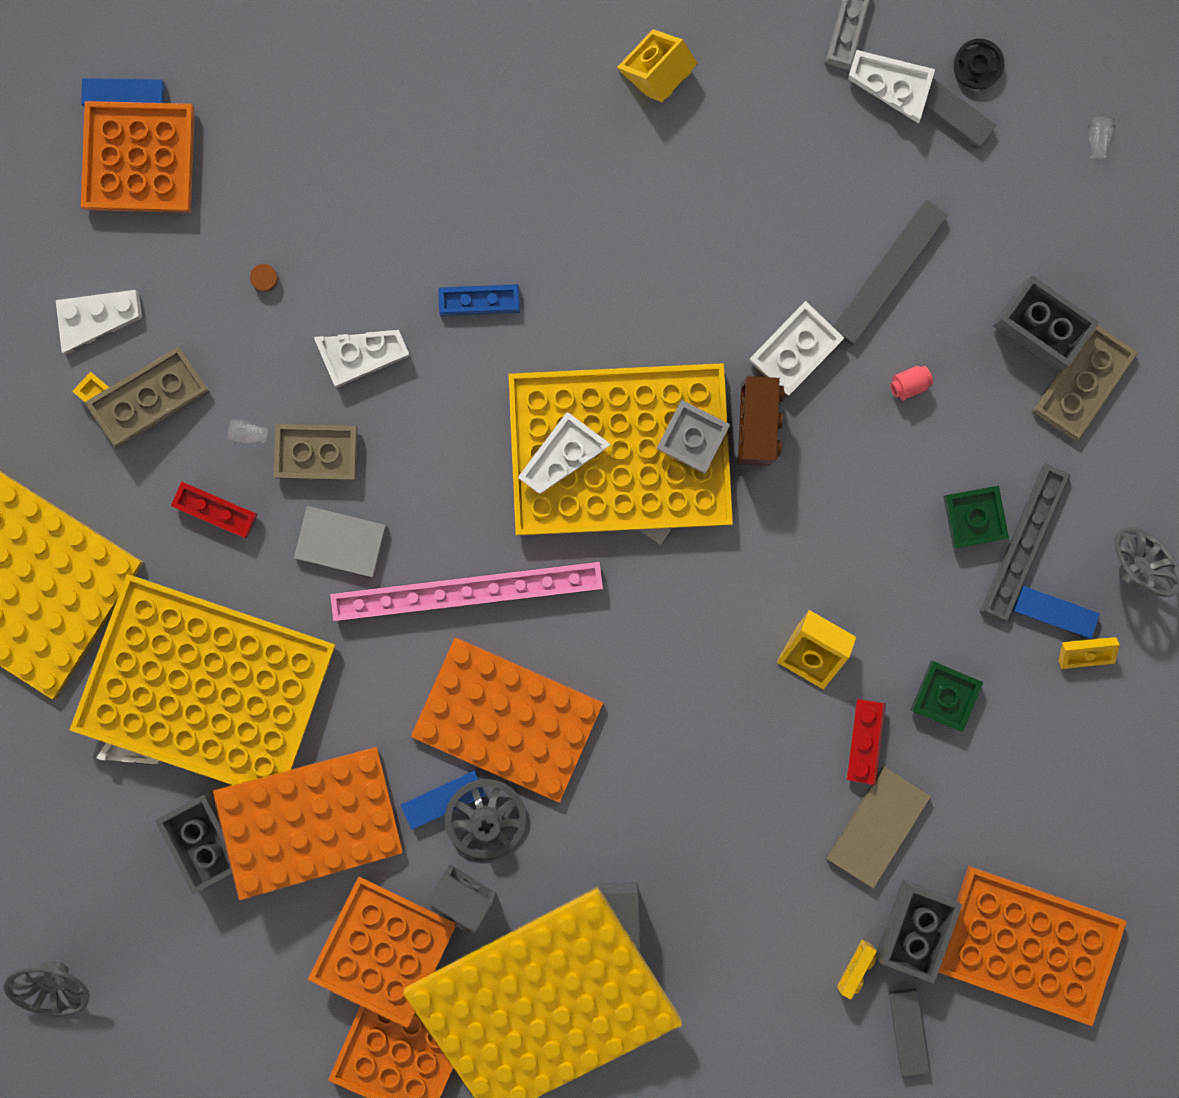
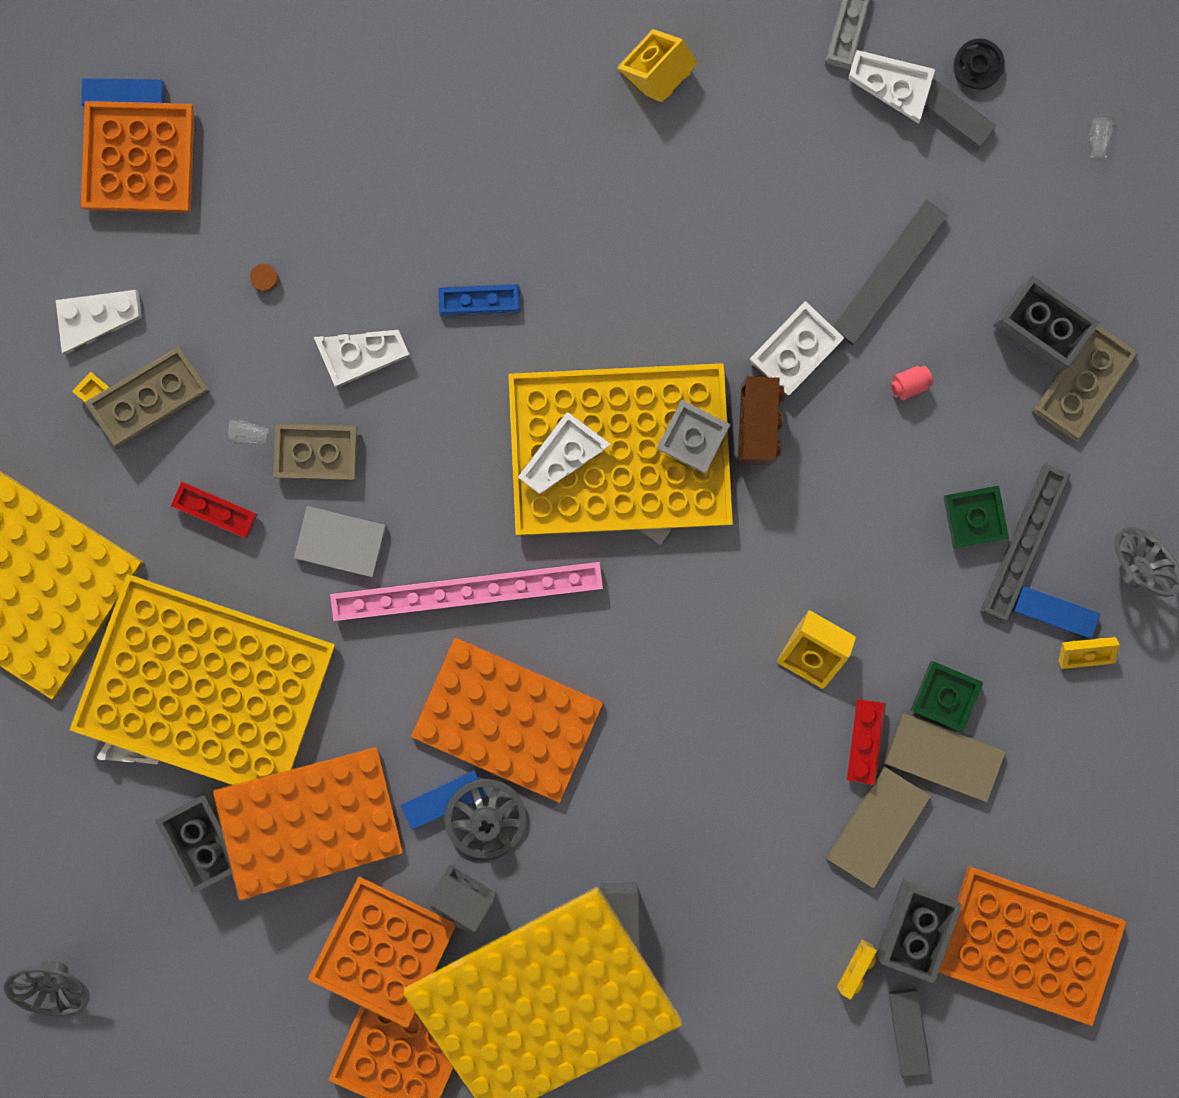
none -> dark tan tile [883,712,1006,802]

